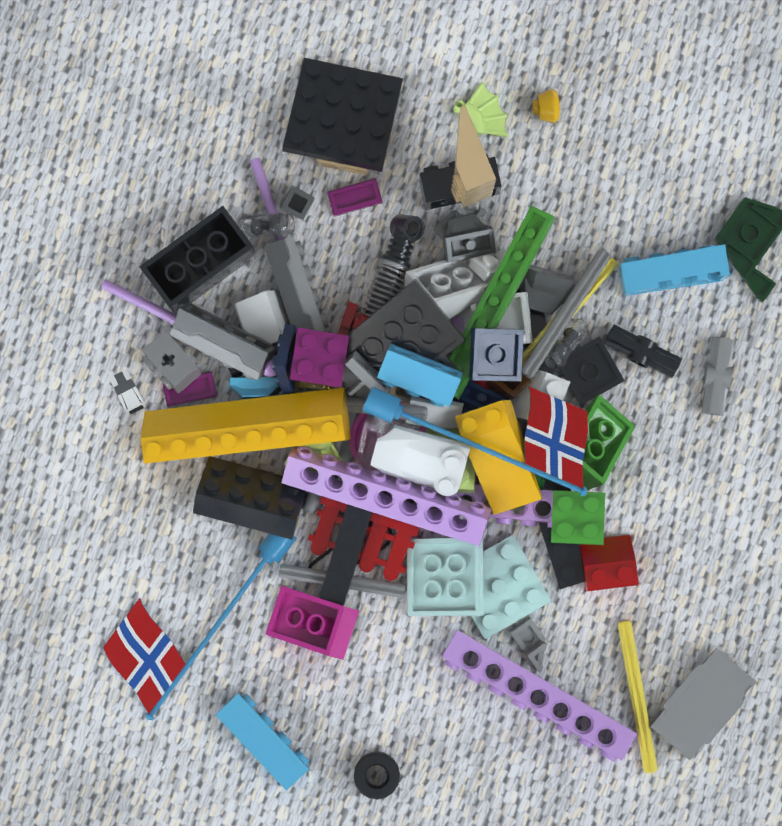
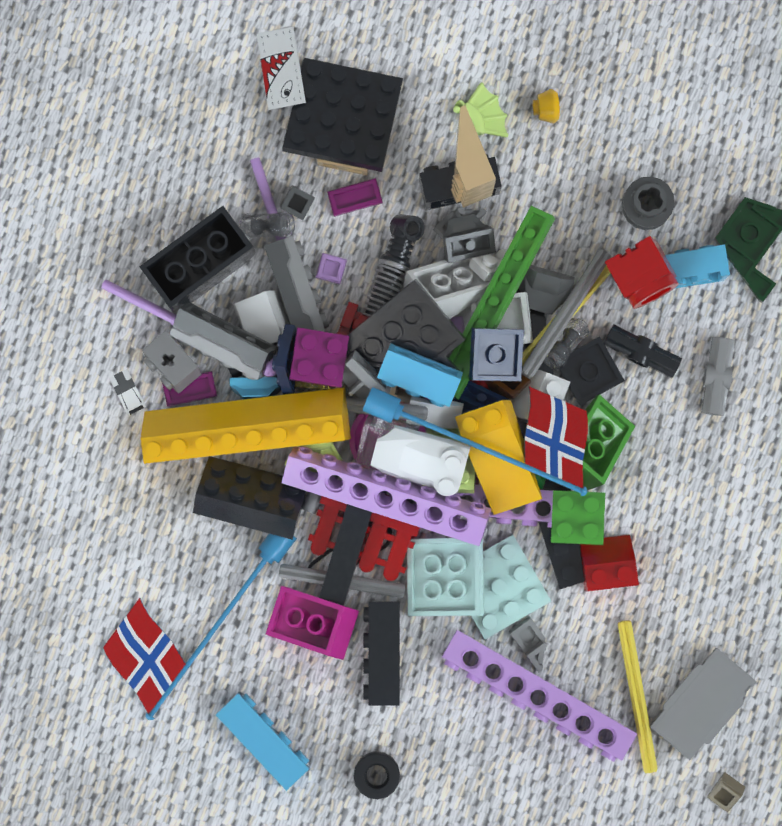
none -> white sticker [257,26,306,110]
none -> lavender tile [316,253,347,285]
none -> black brick [363,602,400,706]
none -> red piece [605,236,679,309]
none -> dark grey piece [622,176,675,230]
none -> dark tan slope [707,772,745,813]

